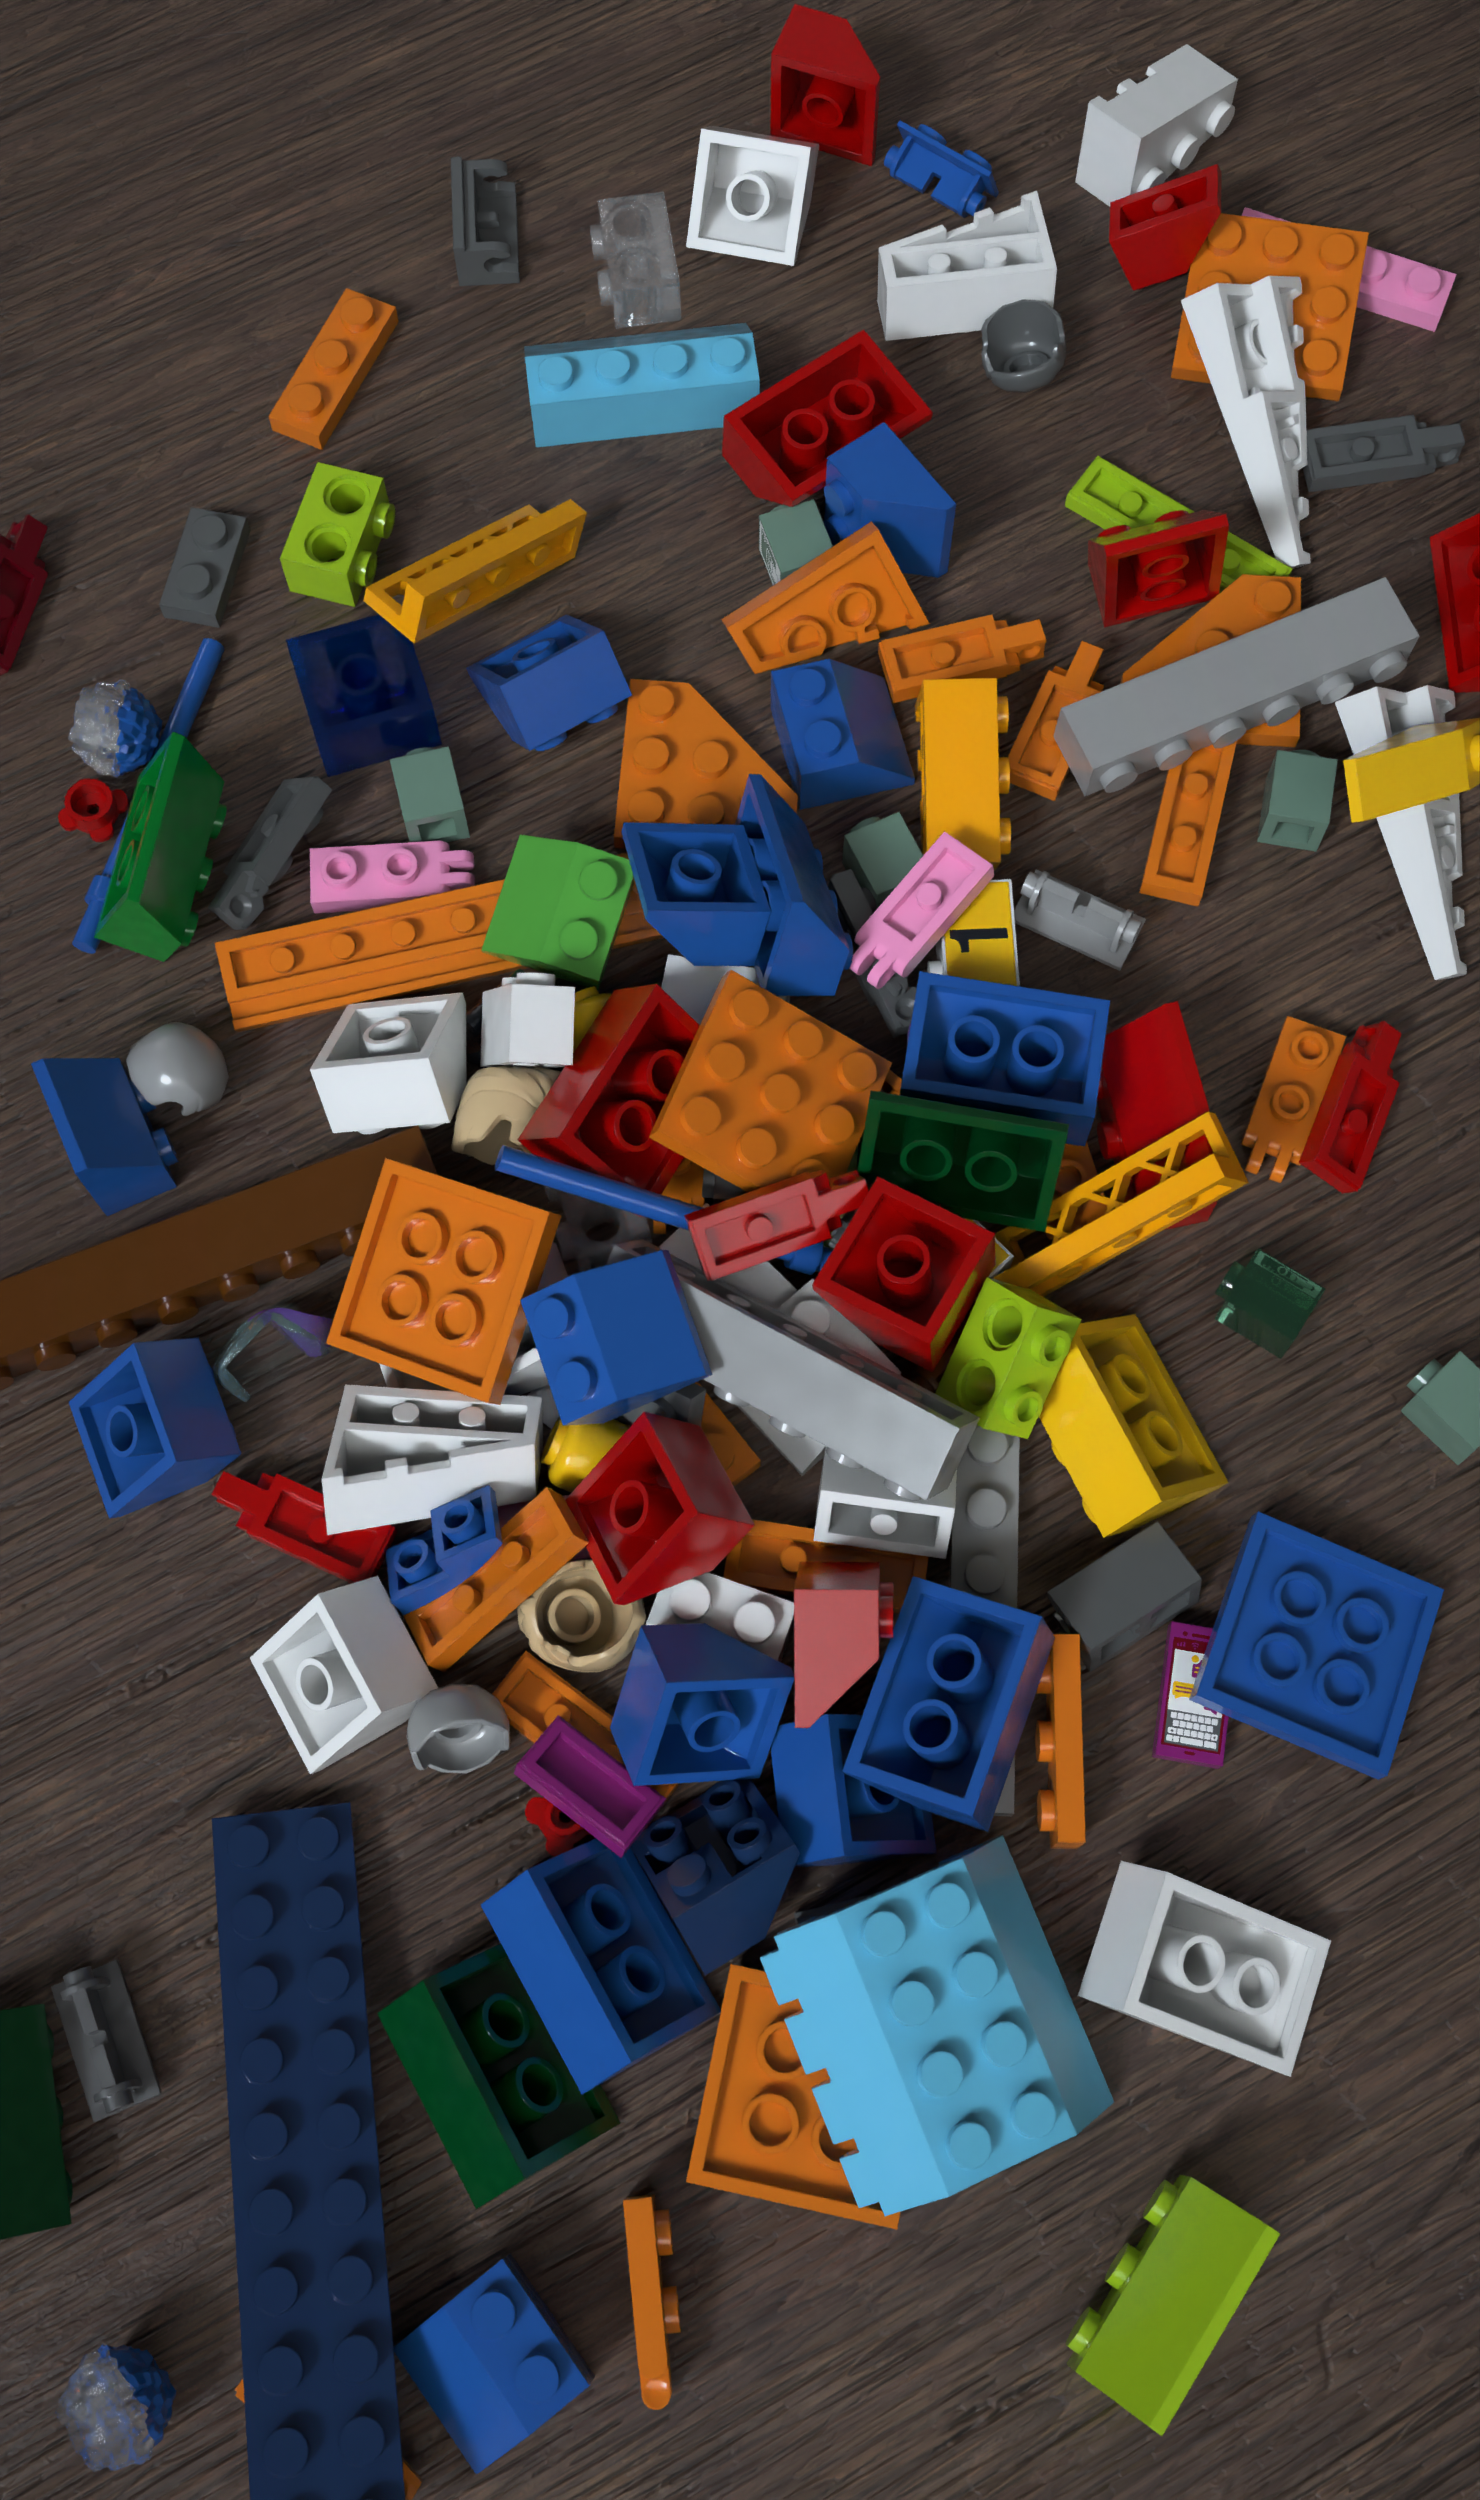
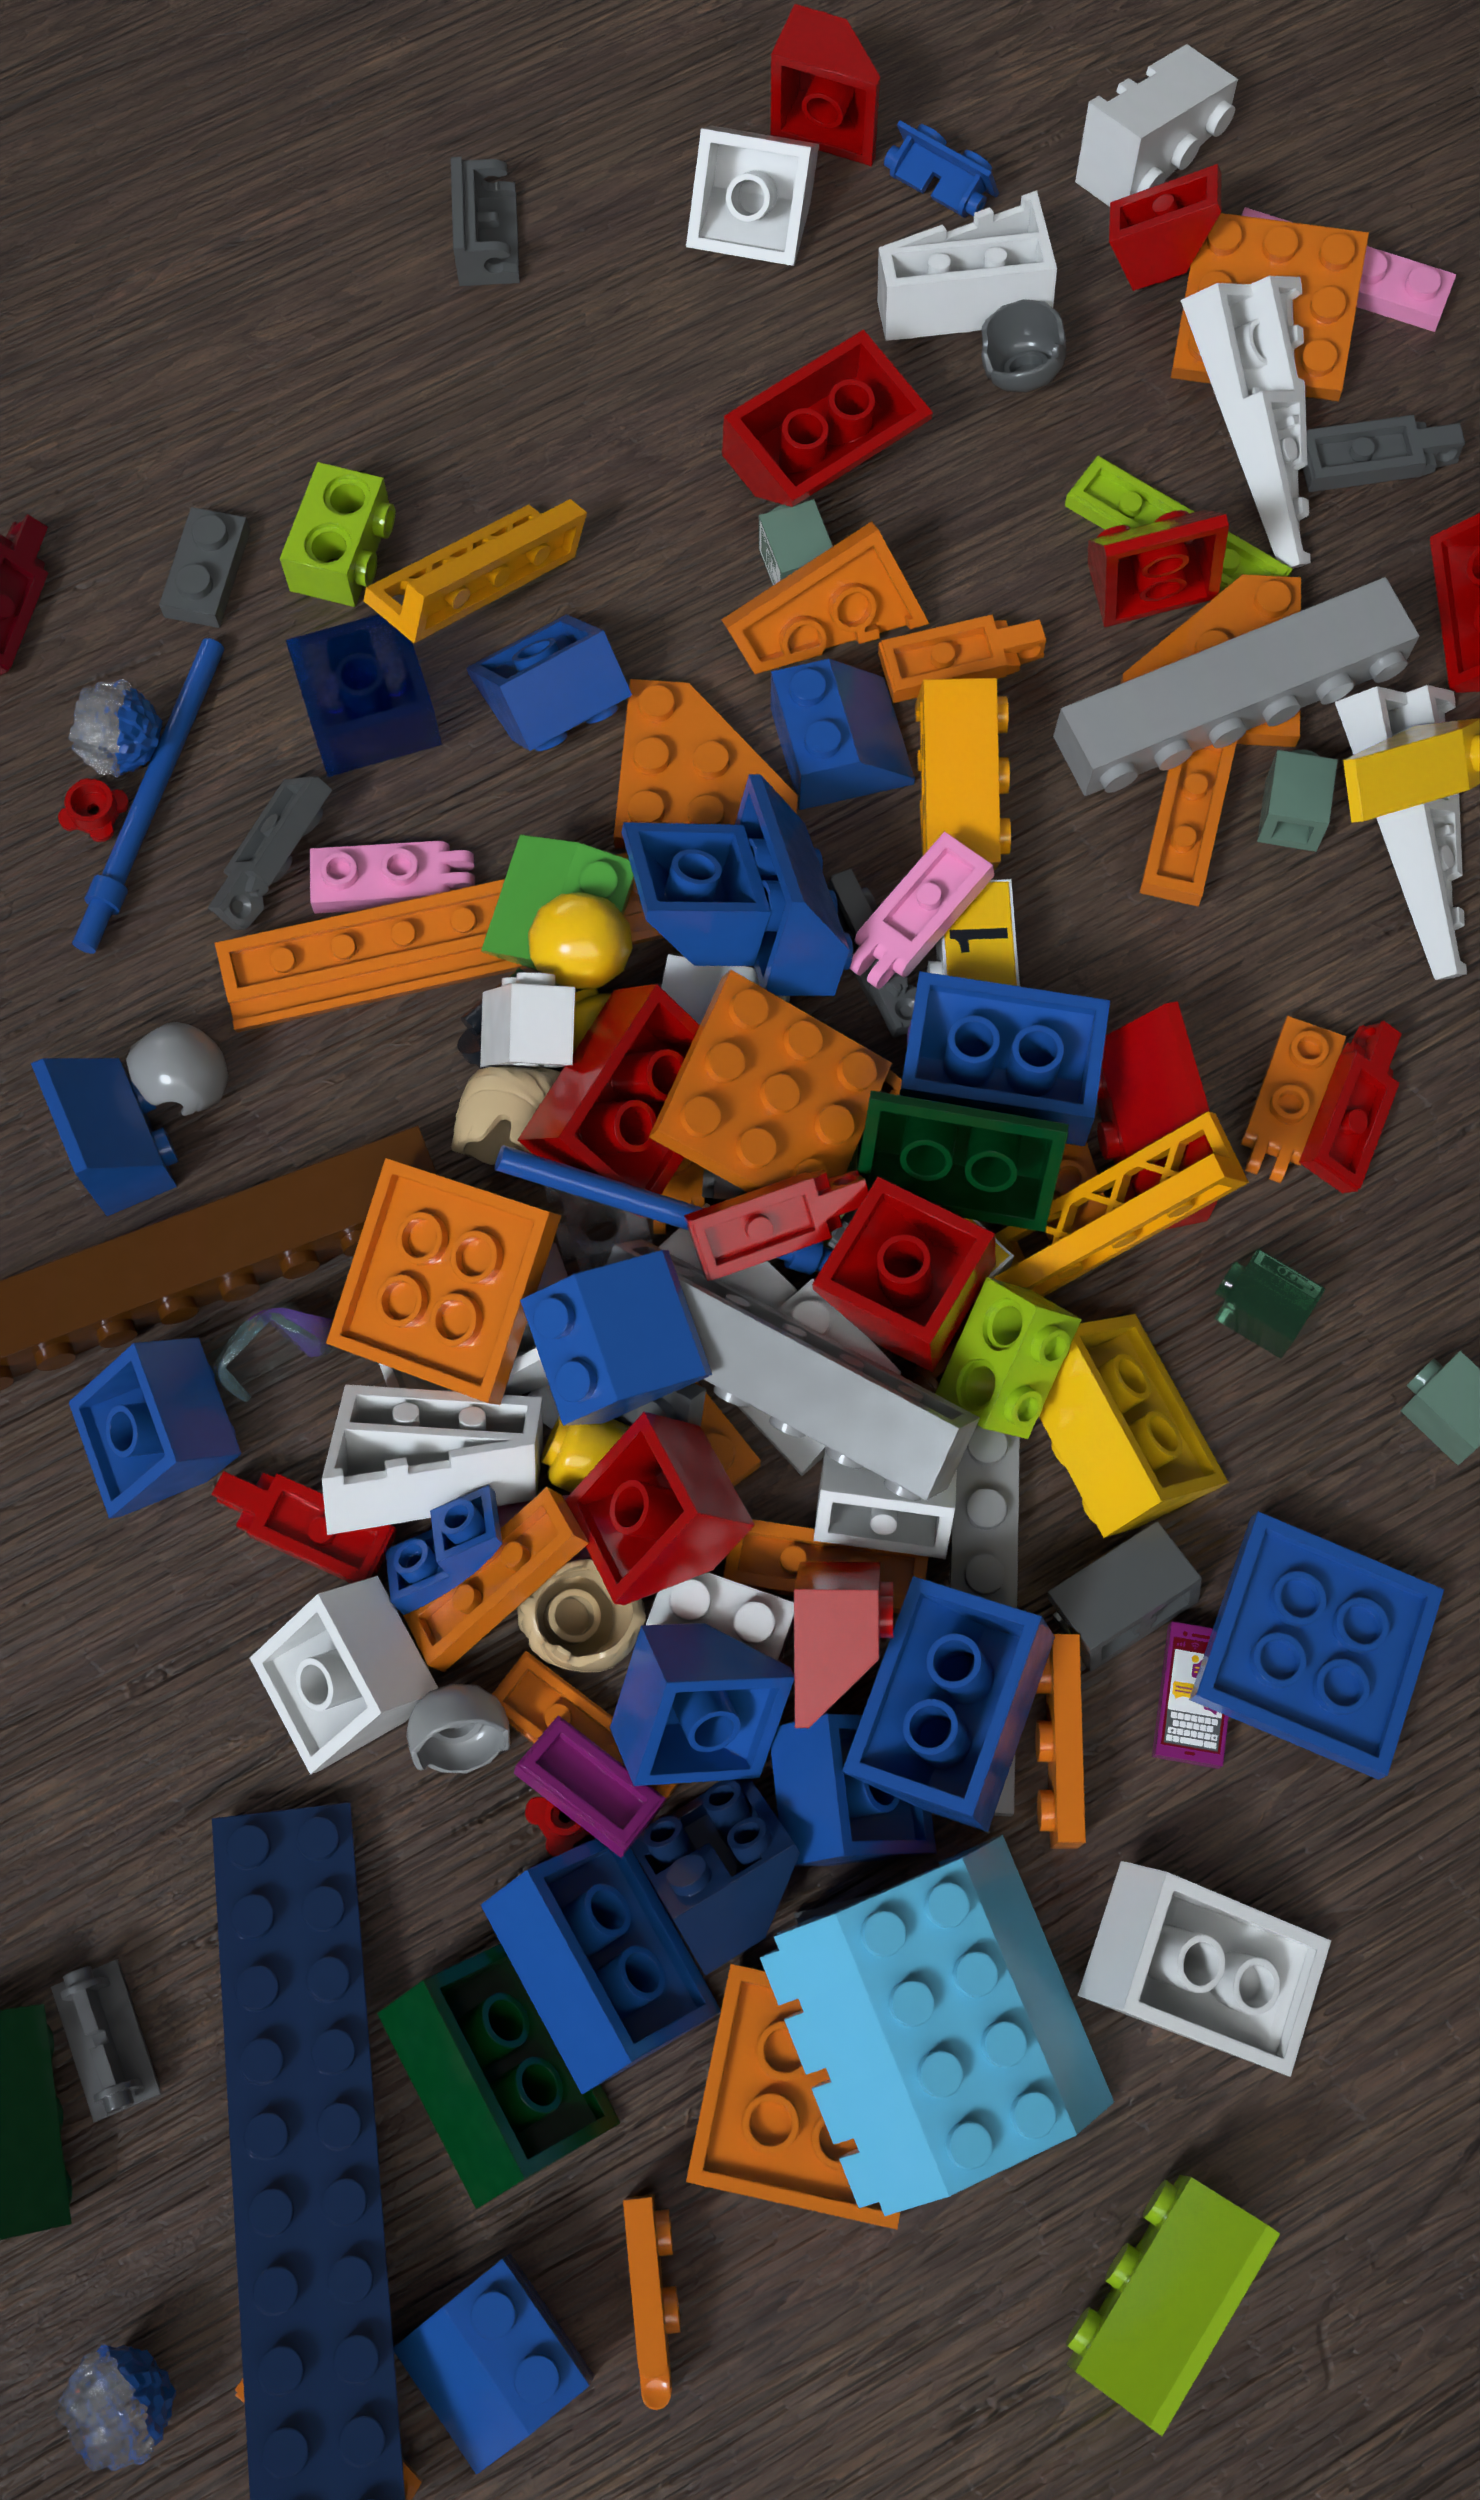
green slope [94,732,227,962] -> none
orange plate [268,288,399,450] -> none
white slope [310,992,467,1134] -> none
sand green brick [390,746,470,843] -> none
medium azure slope [524,323,760,447] -> none
clear brick [589,191,681,329] -> none
blue slope [823,422,956,578] -> none
sand green brick [842,812,923,908] -> none
orange hinge [1008,641,1104,801] -> none
light grey hinge [1014,869,1146,971] -> none
none -> yellow hair [528,893,632,989]

